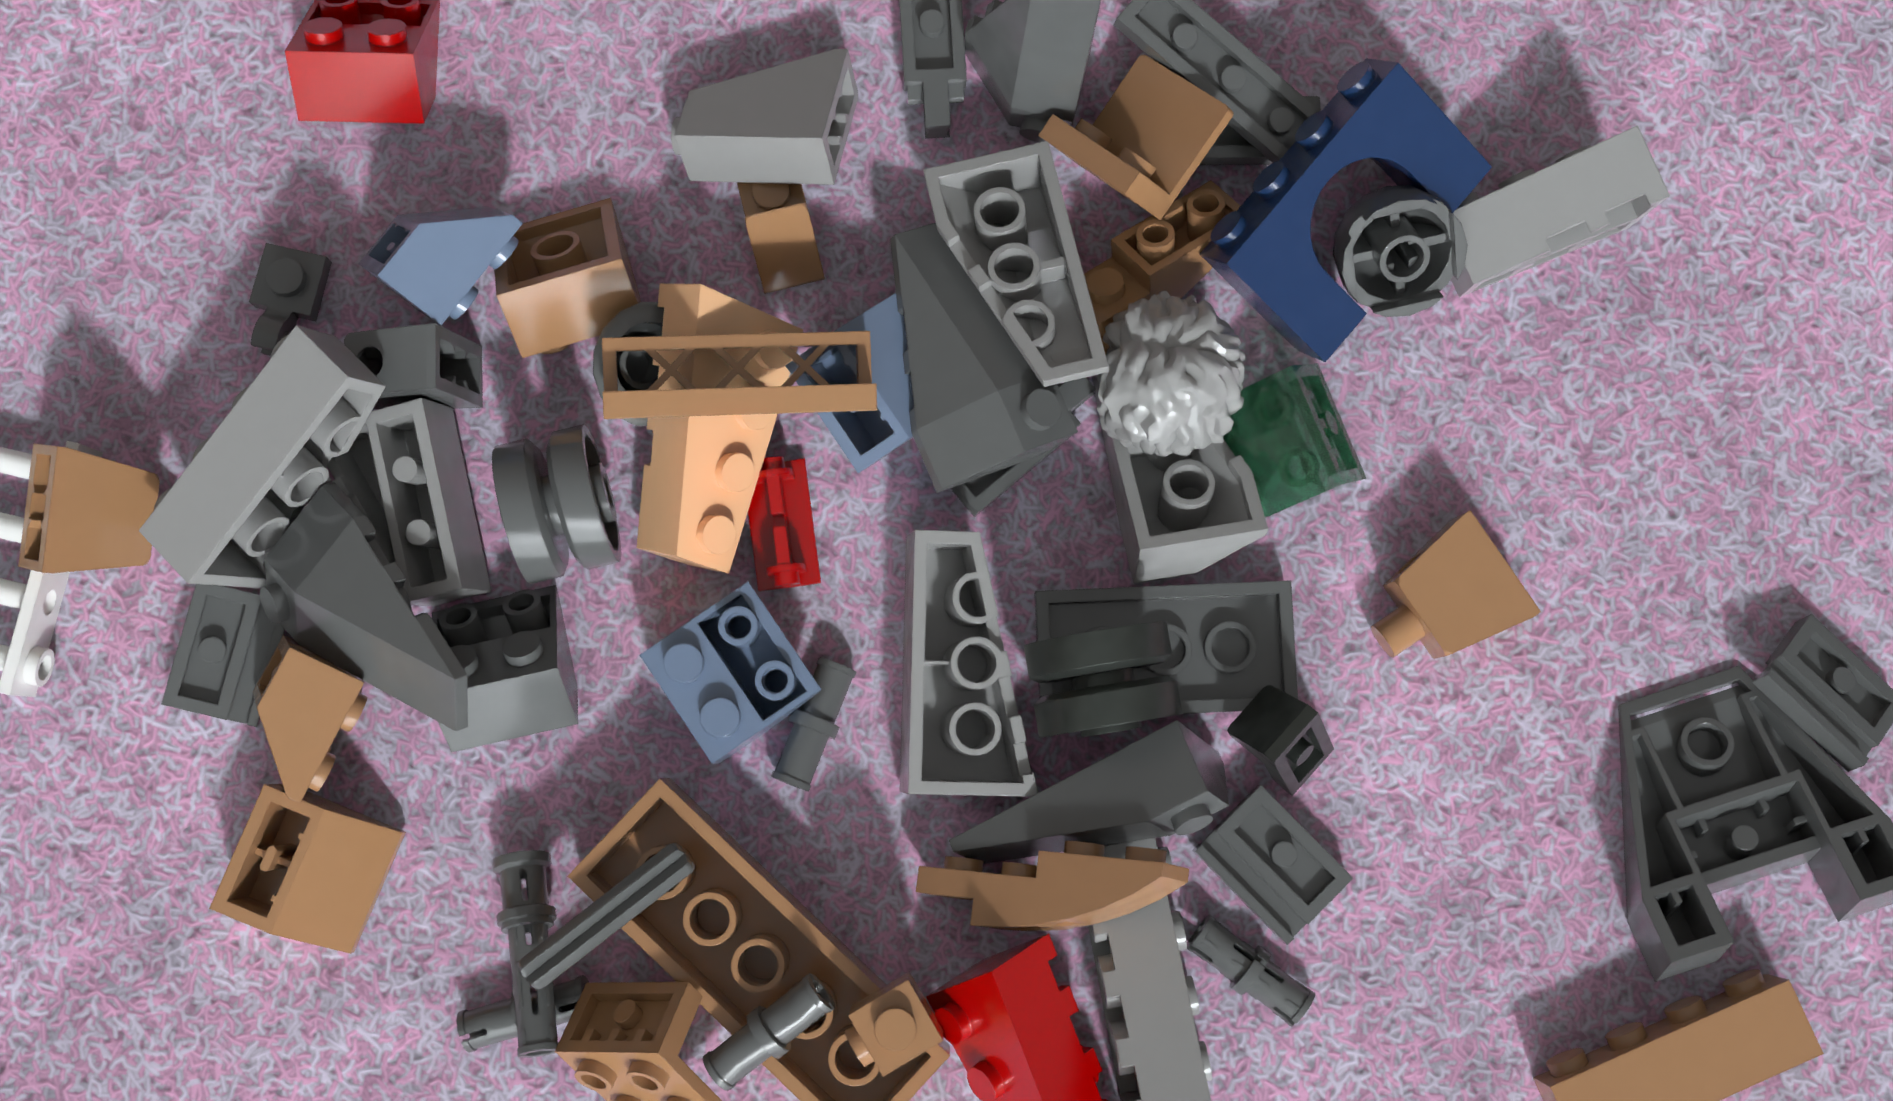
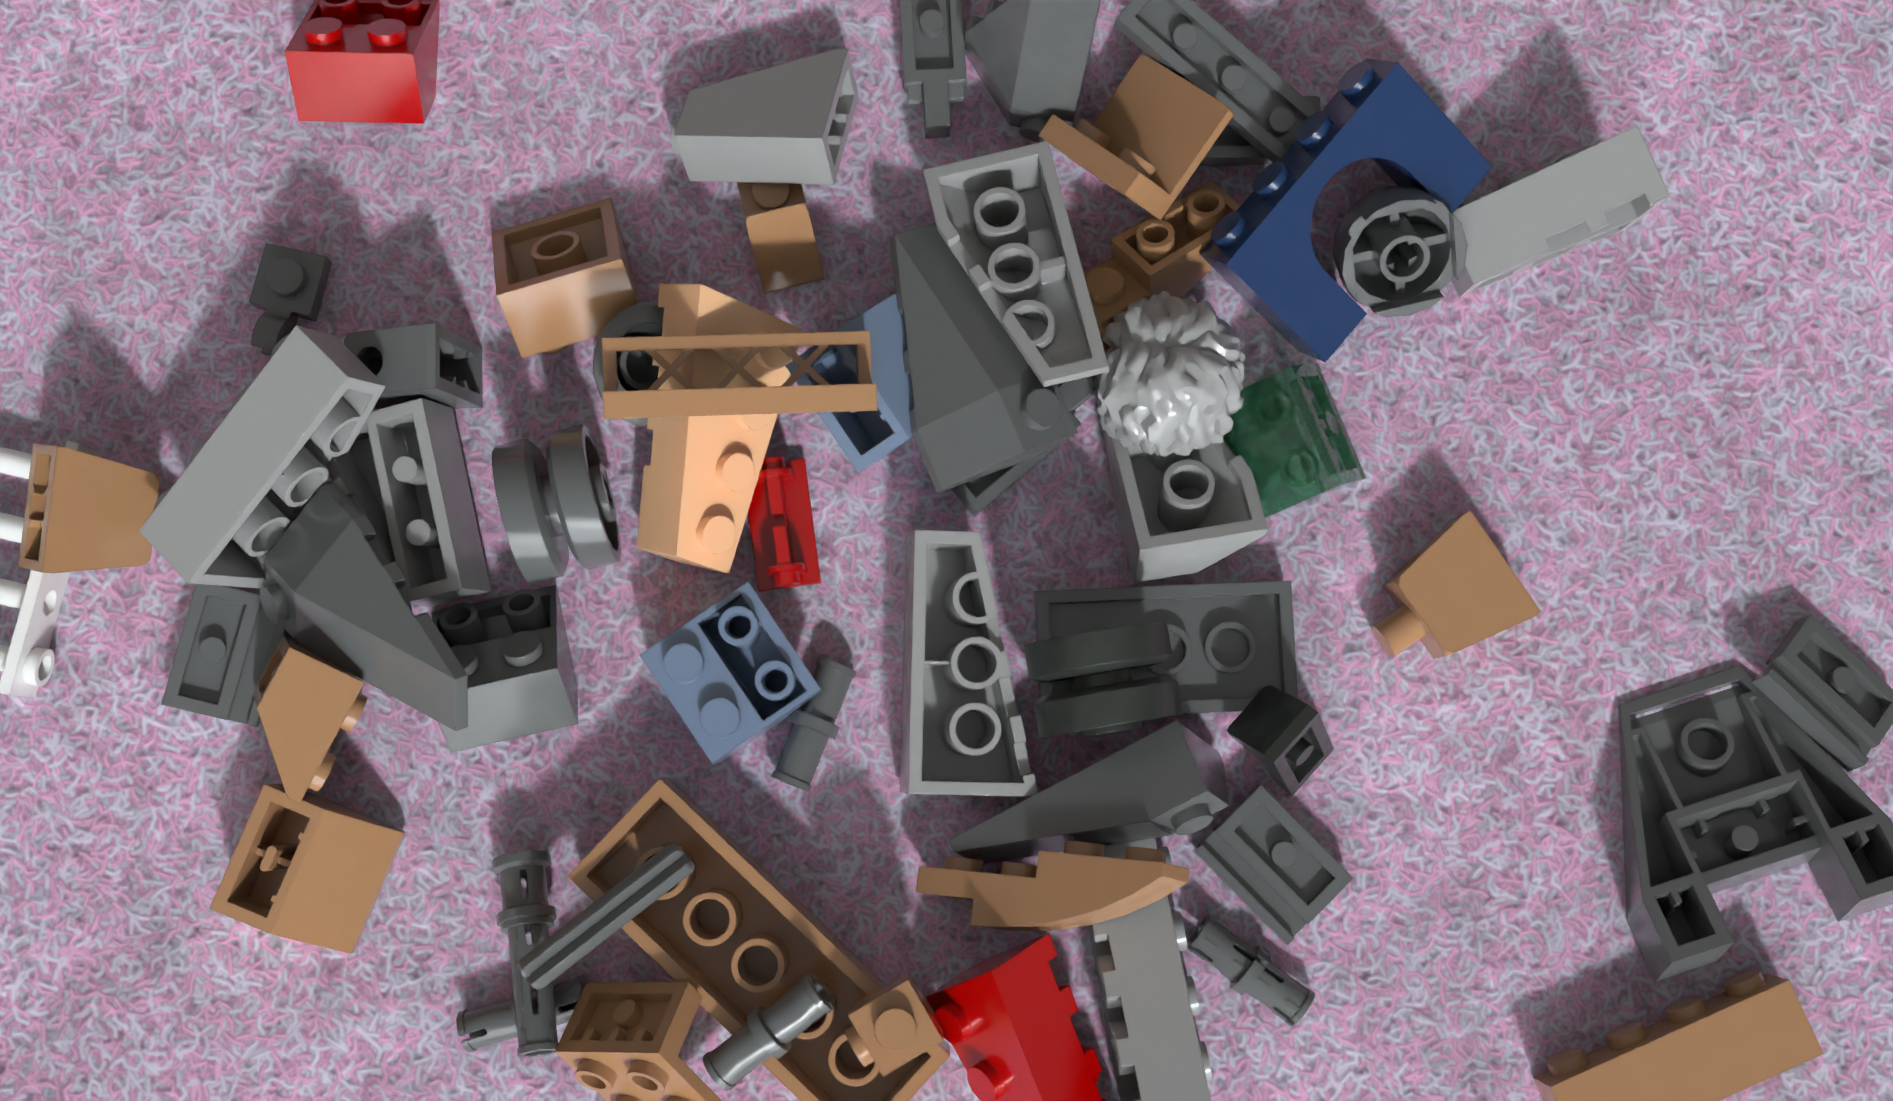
sand blue slope [359,207,523,325] -> none

